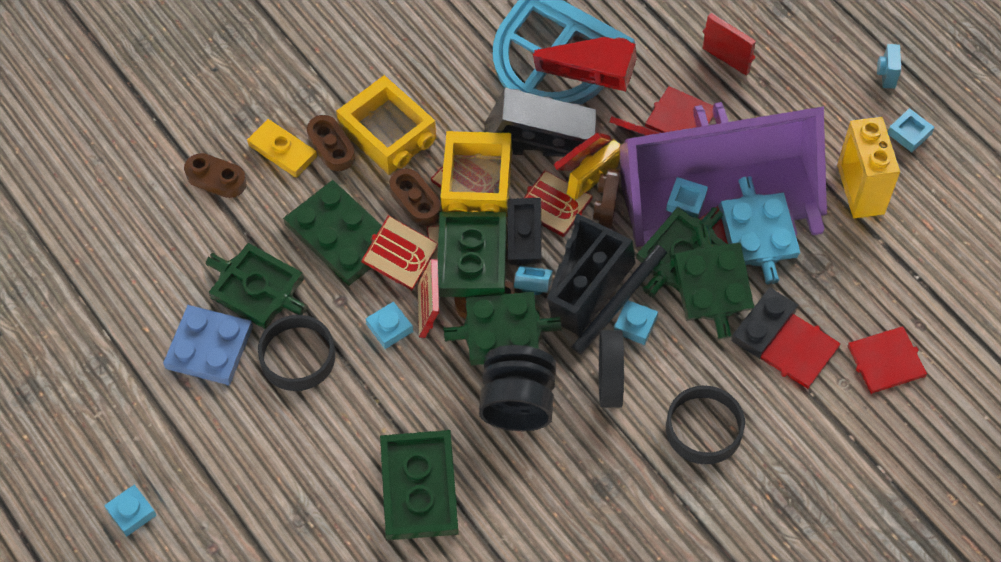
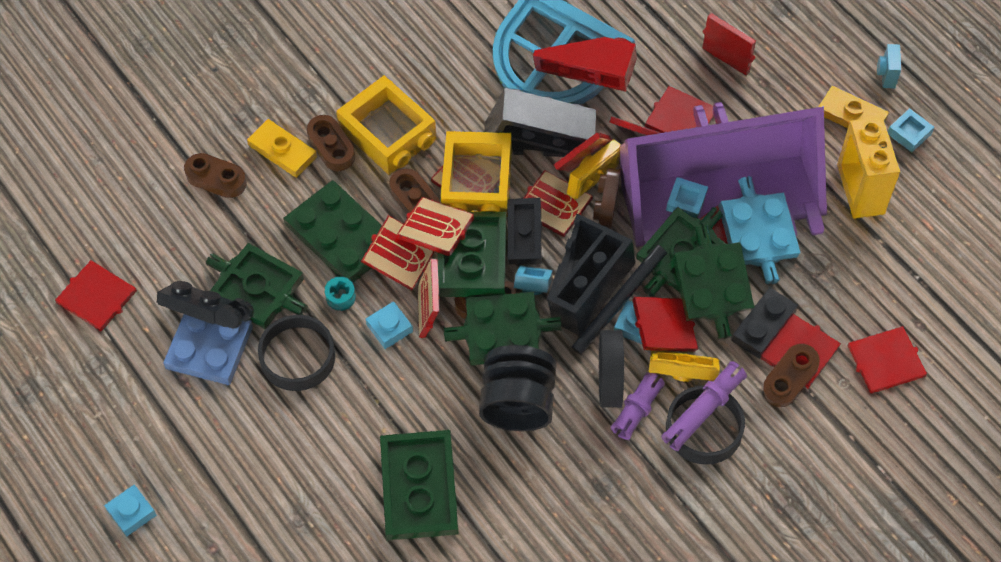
none -> red piece [55,260,137,332]
none -> black hinge [156,281,255,329]
none -> teal bush [324,277,356,311]
none -> piece [397,197,474,256]
none -> medium lavender pin [611,372,665,440]
none -> red piece [632,297,698,352]
none -> yellow plate [649,351,720,382]
none -> medium lavender pin [661,361,747,451]
none -> reddish brown plate [763,344,820,407]
none -> yellow plate [818,86,889,128]

